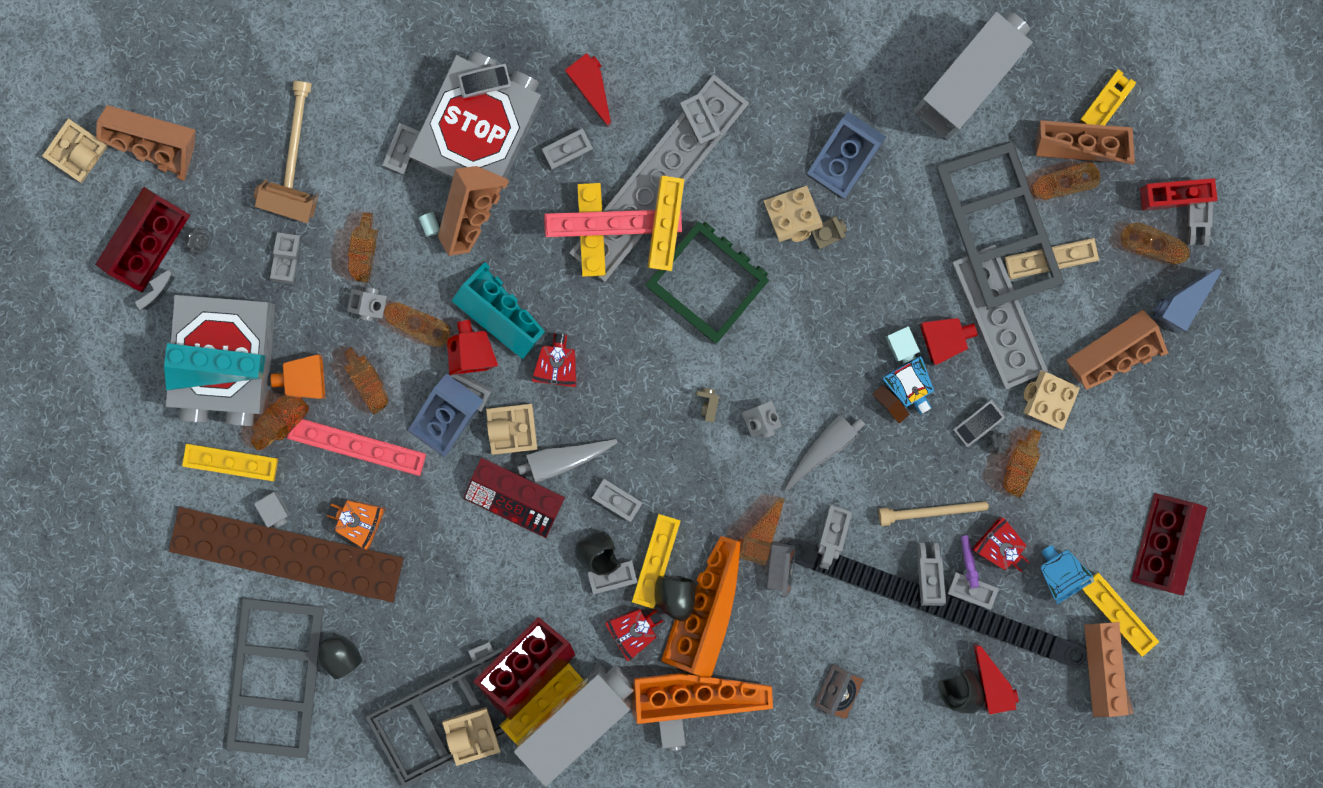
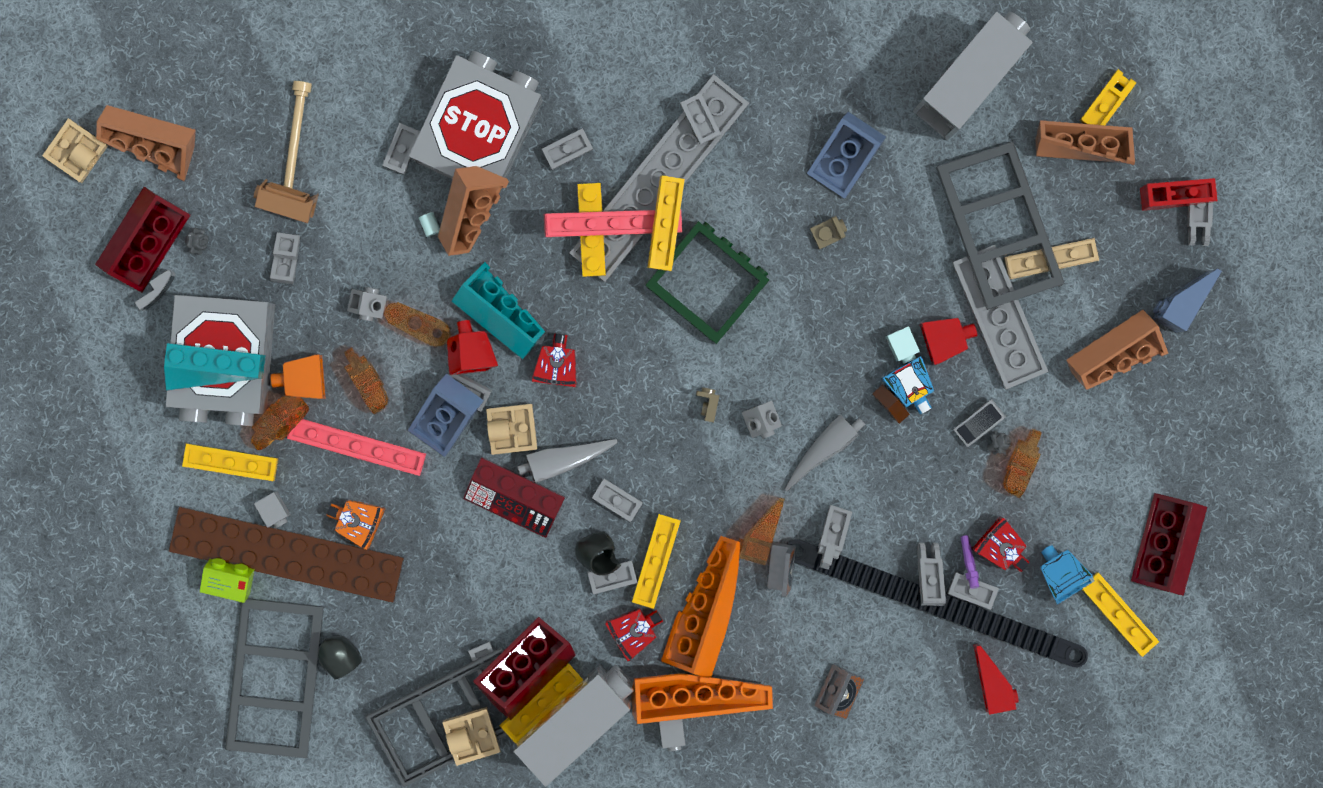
clear orange piece [347,212,378,283] -> none
slope [457,64,511,99] -> none
red slope [565,53,611,127] -> none
pearl dark grey piece [655,576,695,621] -> none
tan plate [764,186,823,242] -> none
tan piece [878,502,989,526] -> none
pearl dark grey piece [938,670,984,714] -> none
tan plate [1023,370,1080,430] -> none
clear orange piece [1032,162,1101,201] -> none
nougat wedge [1084,622,1134,717] -> none
clear orange piece [1120,222,1190,265] -> none
none -> lime brick [200,558,255,603]

